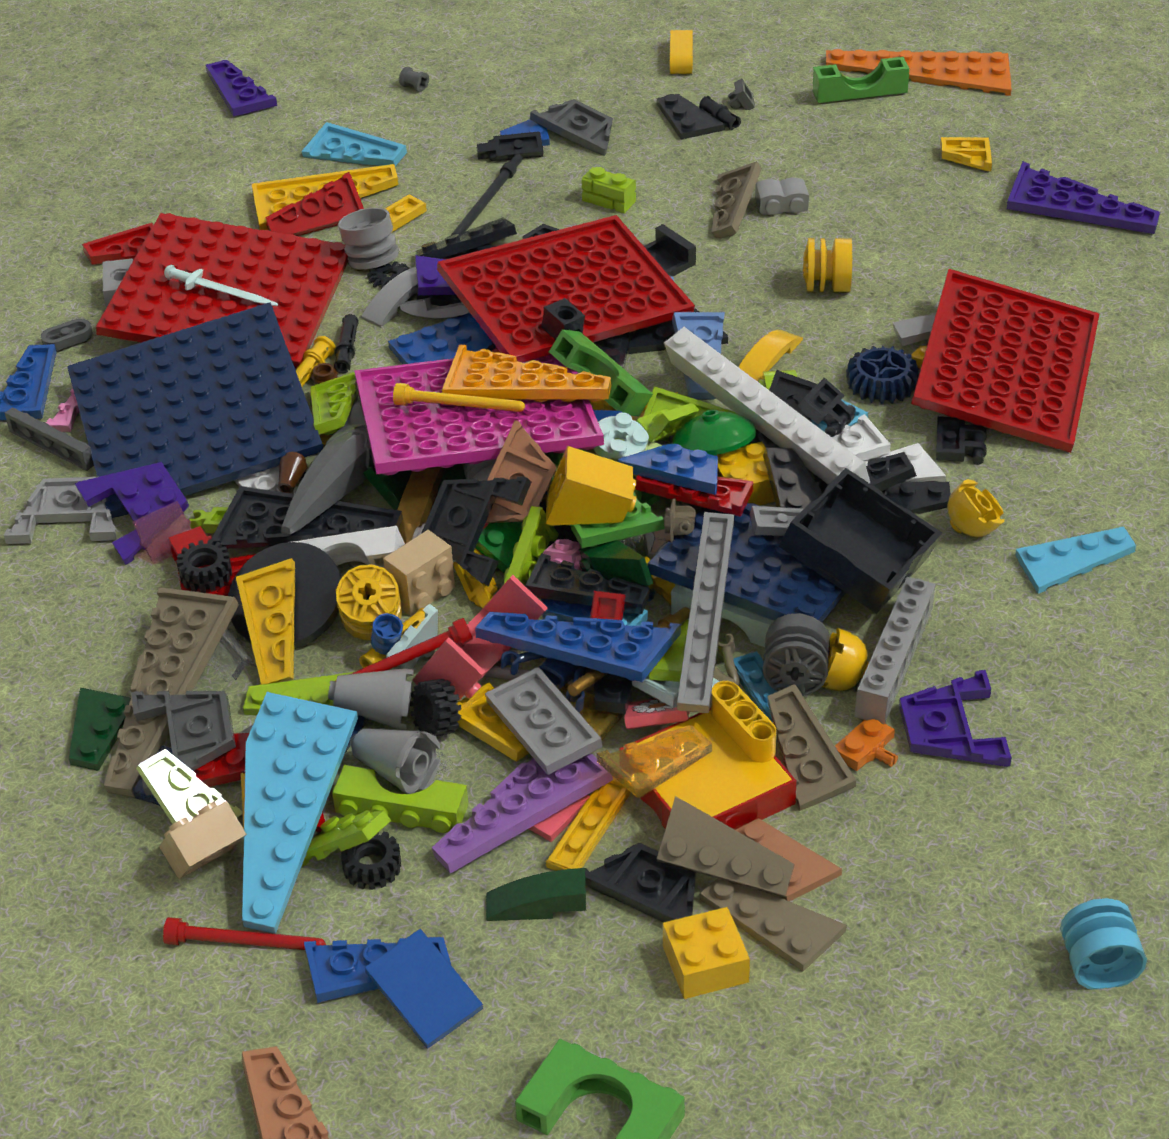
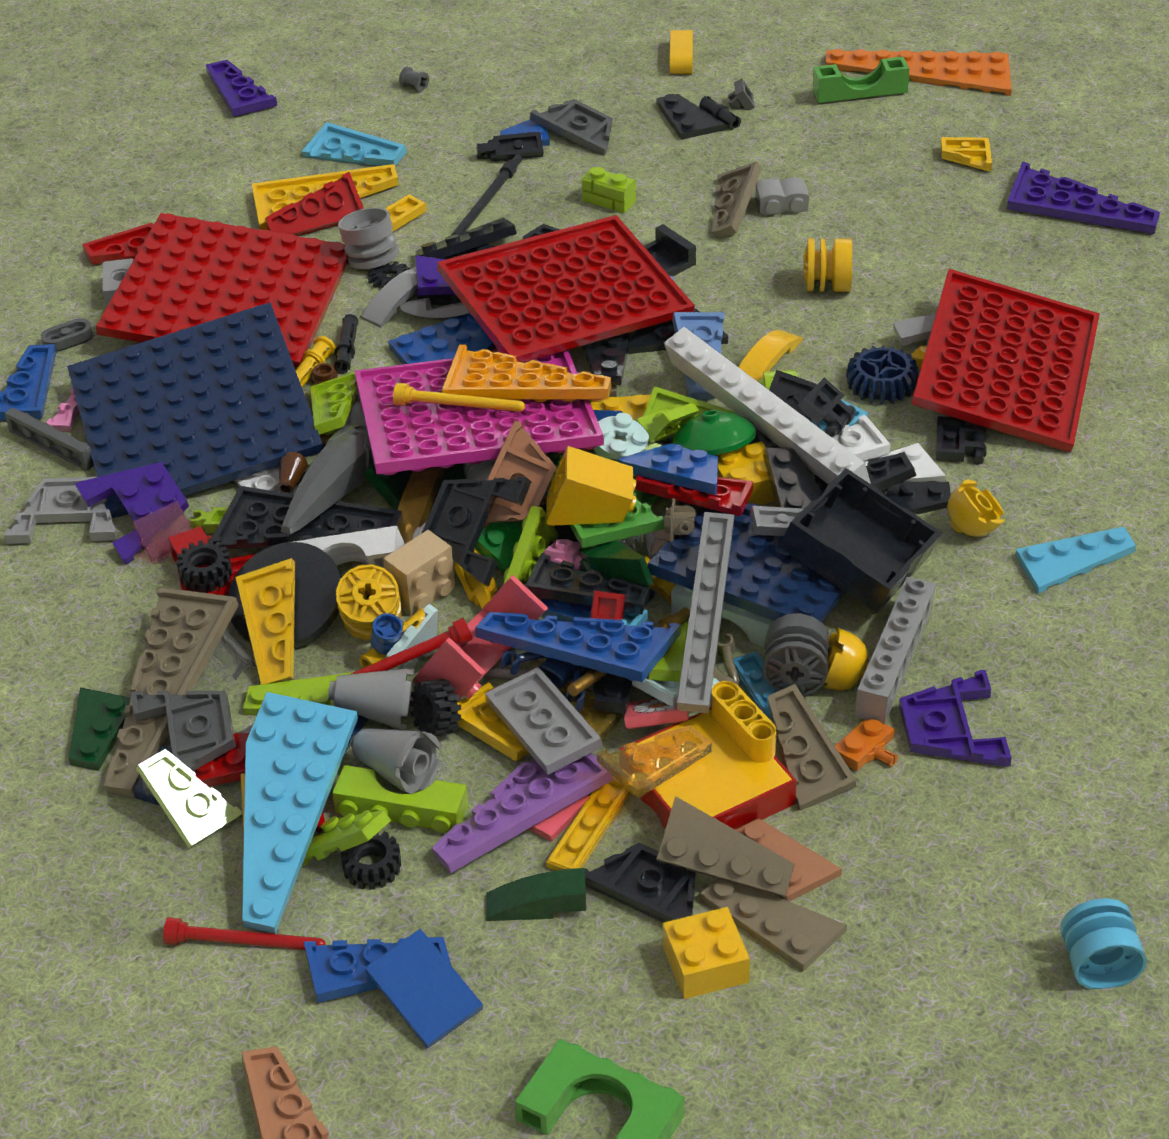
tan brick [159,800,247,879] -> none
light aqua sword [164,265,278,306] -> none
black brick [541,298,585,340] -> none
bright green arch [549,329,653,416] -> none

